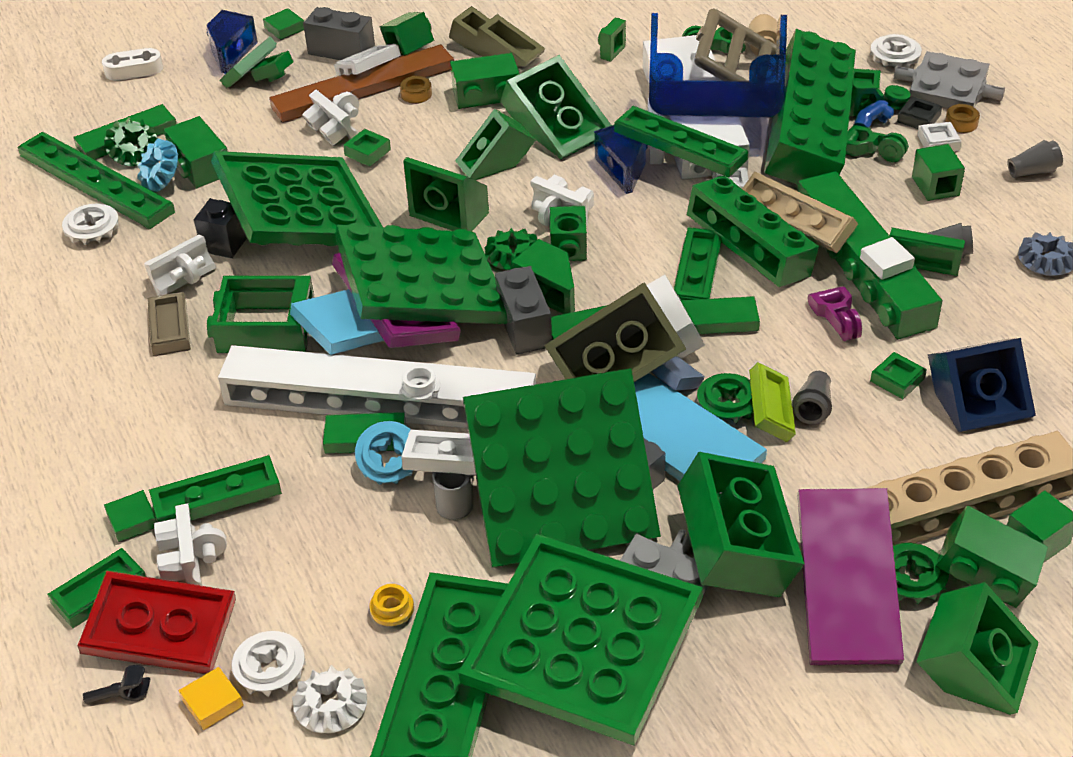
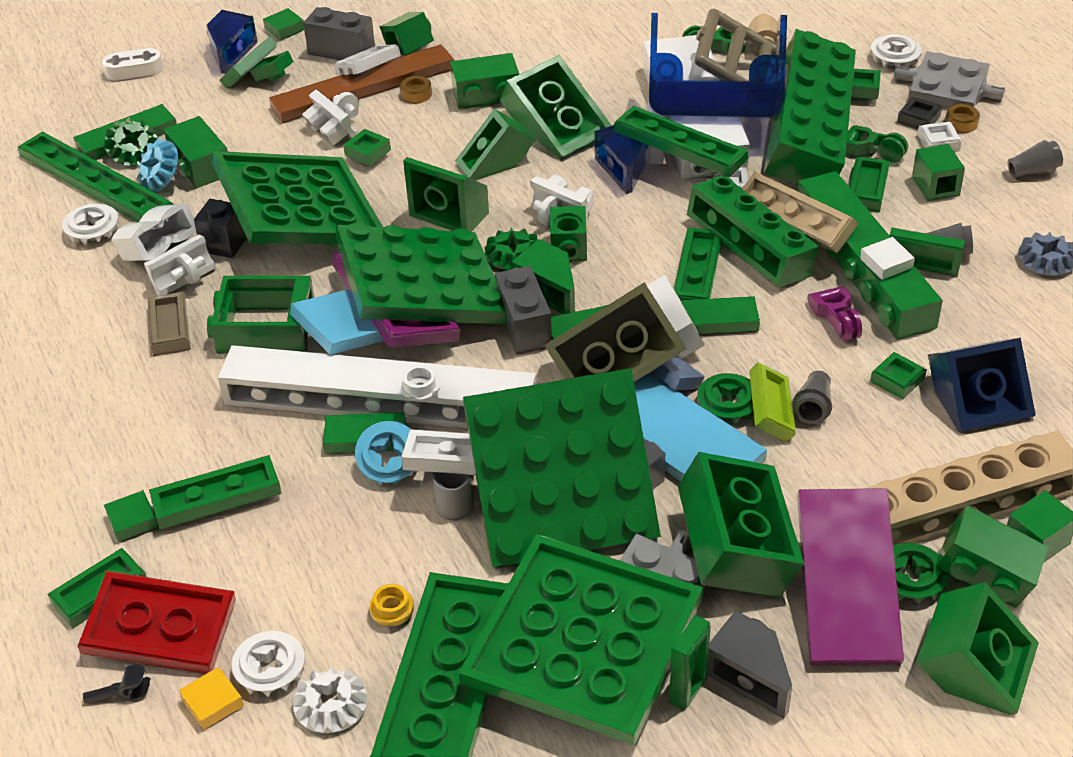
white hips [154,504,227,586] -> none
olive slope [449,6,545,67] -> none
green plate [598,17,626,62] -> none
green piece [849,81,911,116] -> none
blue arm [853,100,894,128] -> none
none -> white brick [111,204,196,261]
none -> green tile [669,615,711,710]
none -> dark grey slope [707,610,792,719]
none -> green tile [849,157,890,212]

